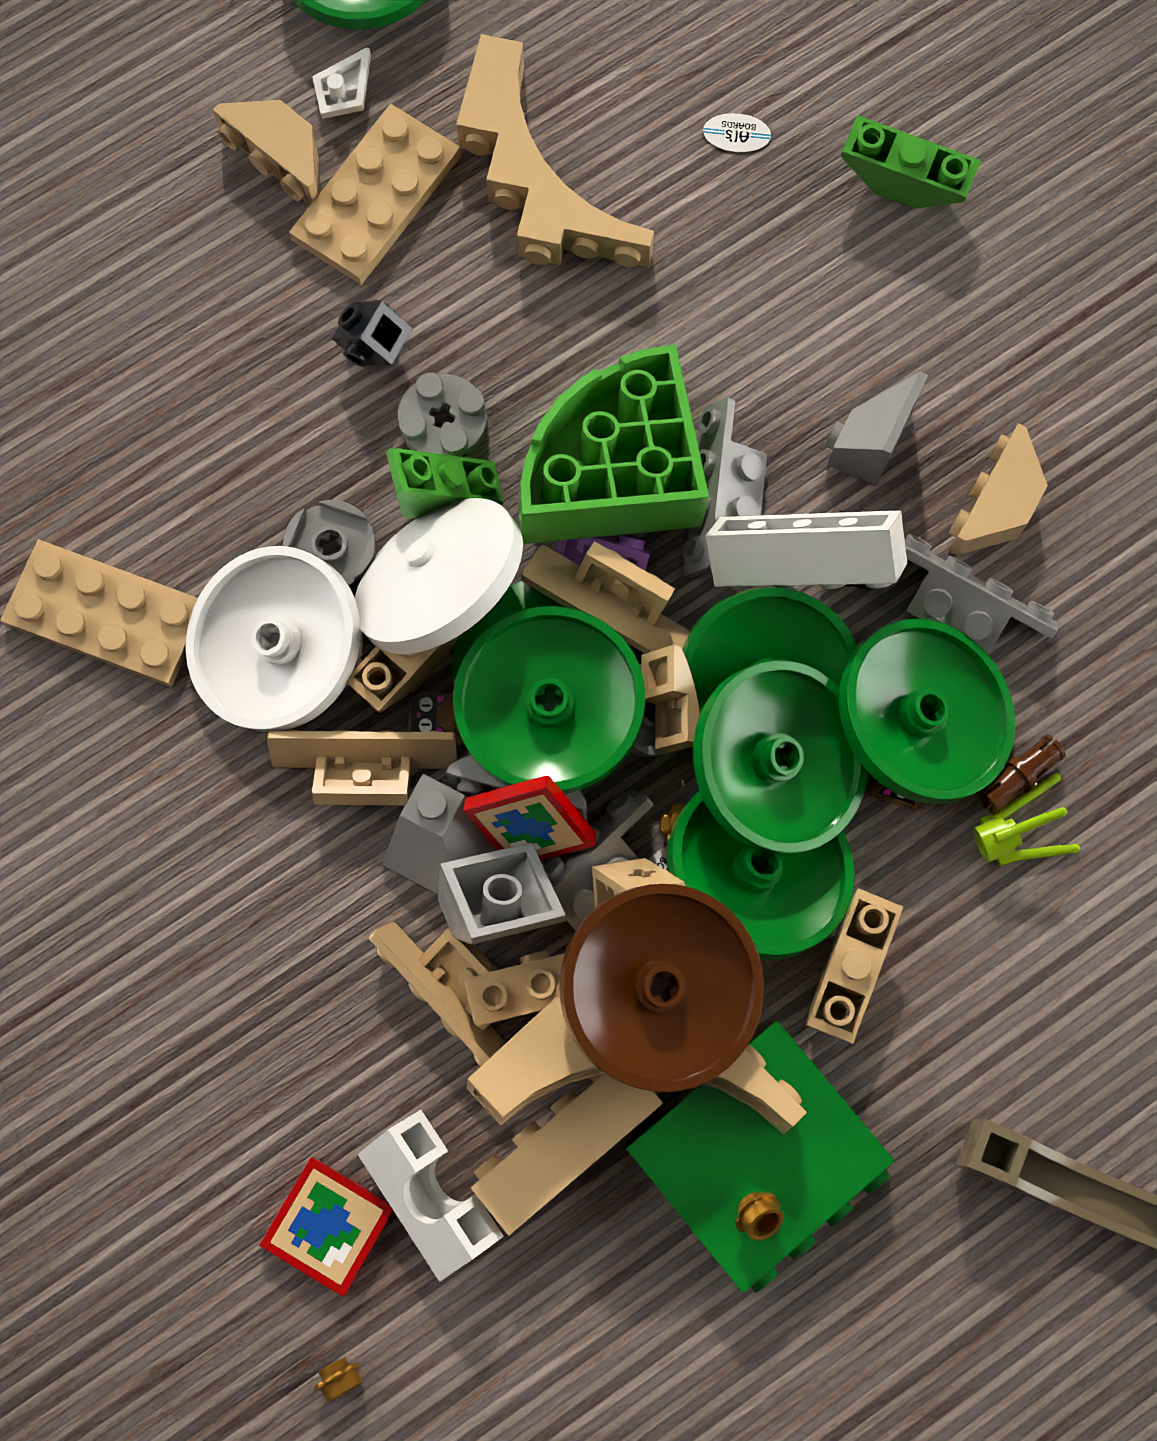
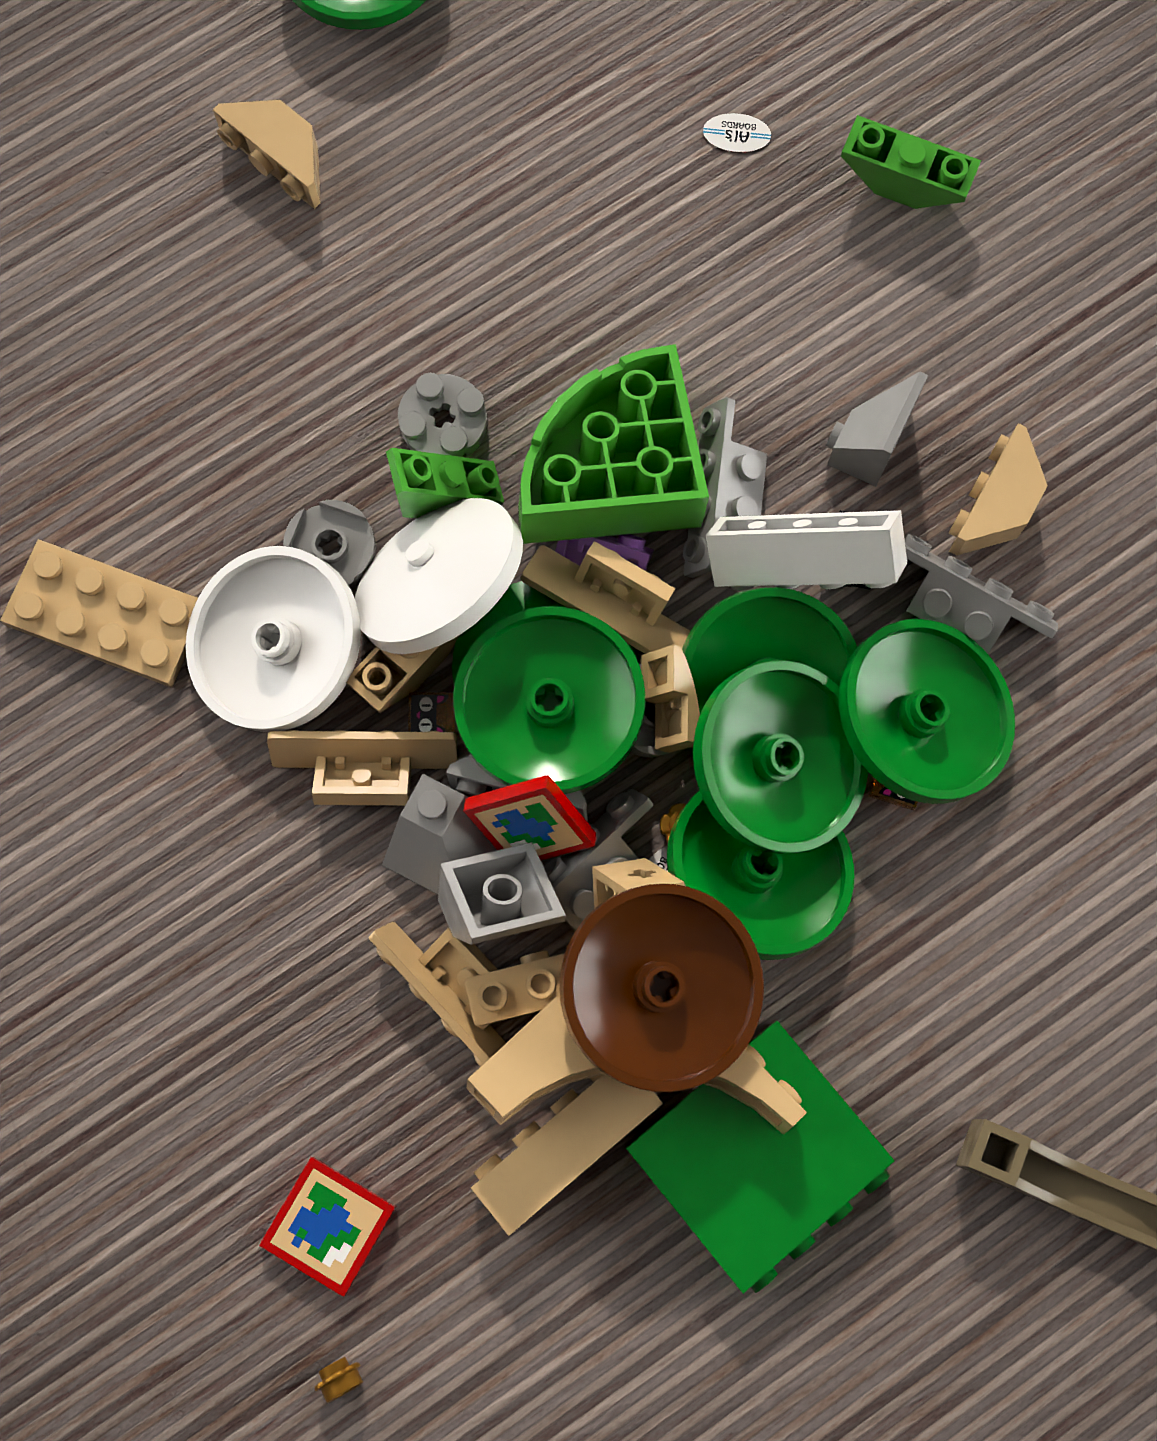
tan plate [289,104,462,285] -> none
white piece [312,48,371,119] -> none
black brick [332,300,413,367] -> none
white arch [357,1110,504,1282] -> none
tan arch [456,34,654,268] -> none
pearl gold plate [735,1192,784,1241] -> none
tan slope [806,888,903,1044] -> none
lime plant [973,773,1080,867] -> none
reddish brown pin [975,734,1066,815] -> none

